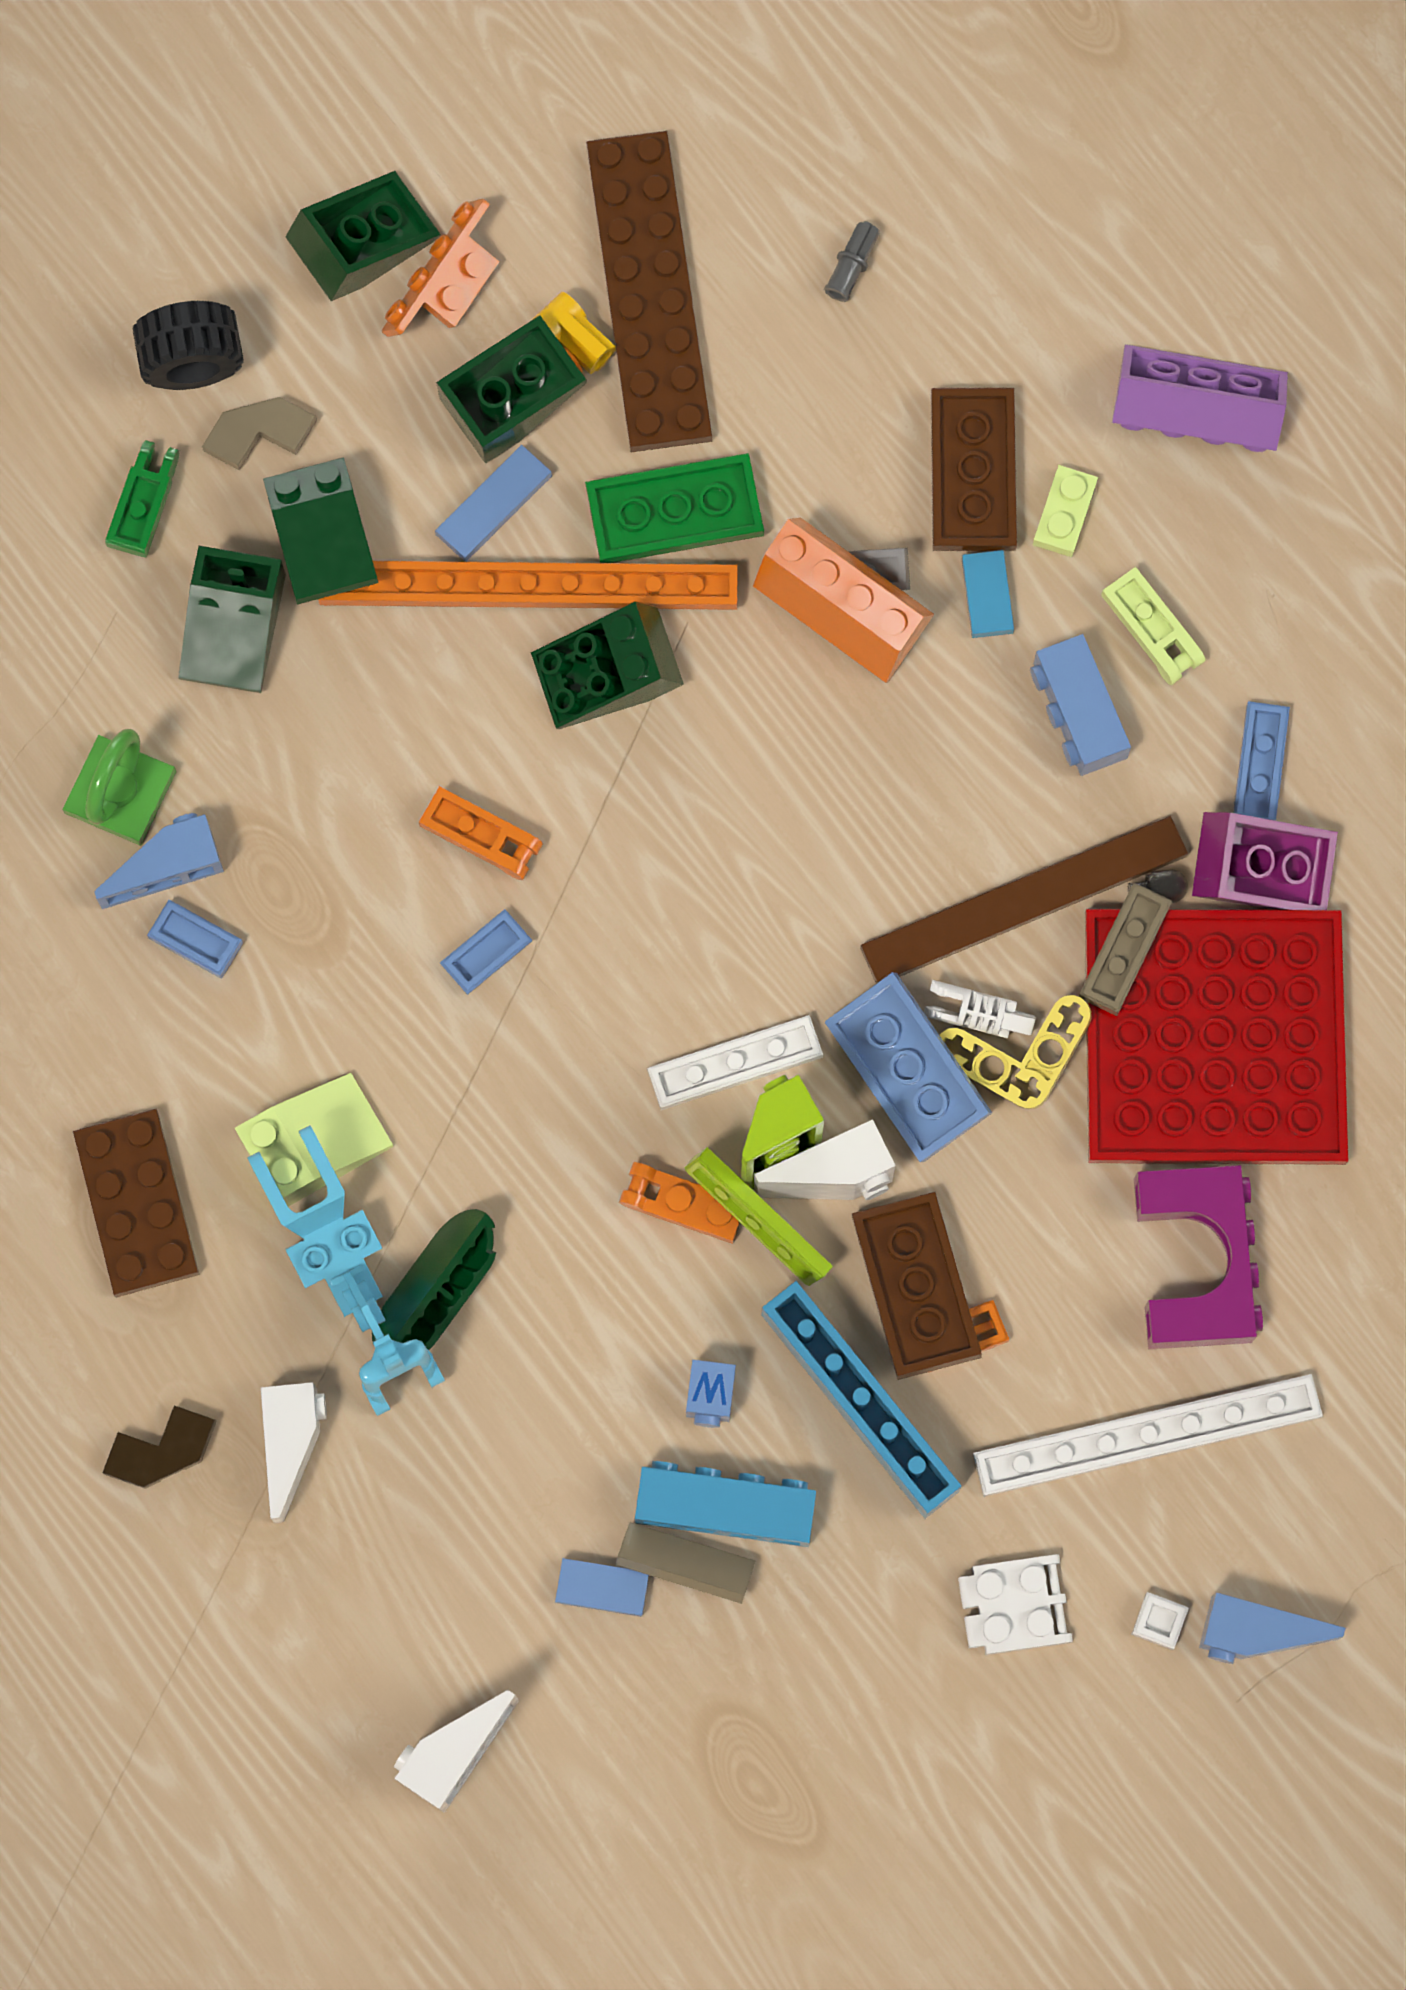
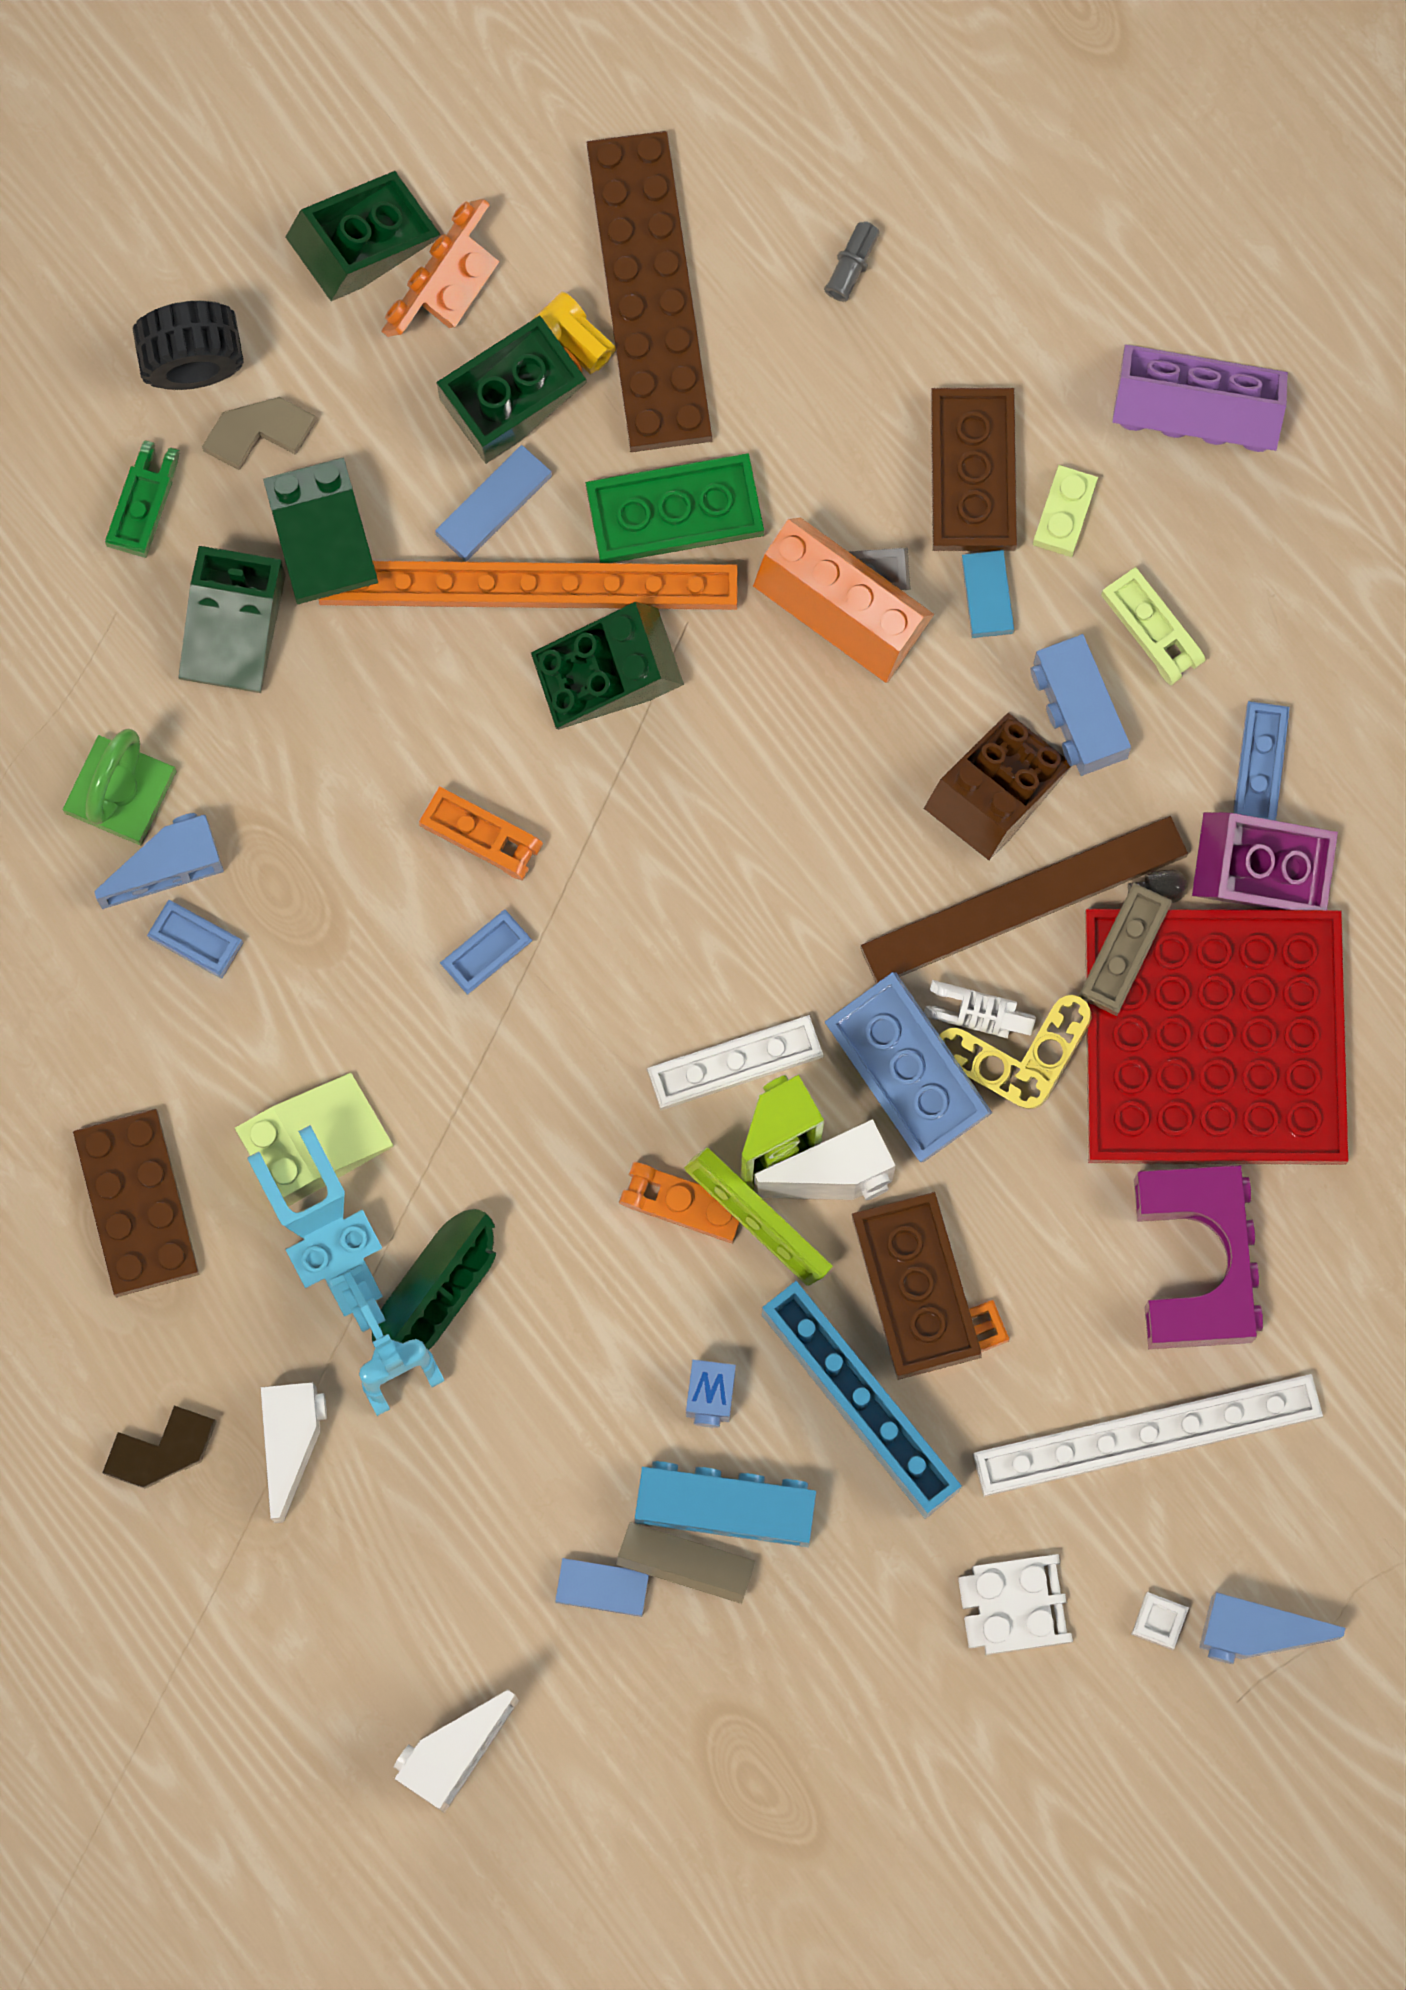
none -> reddish brown slope [923,713,1072,860]

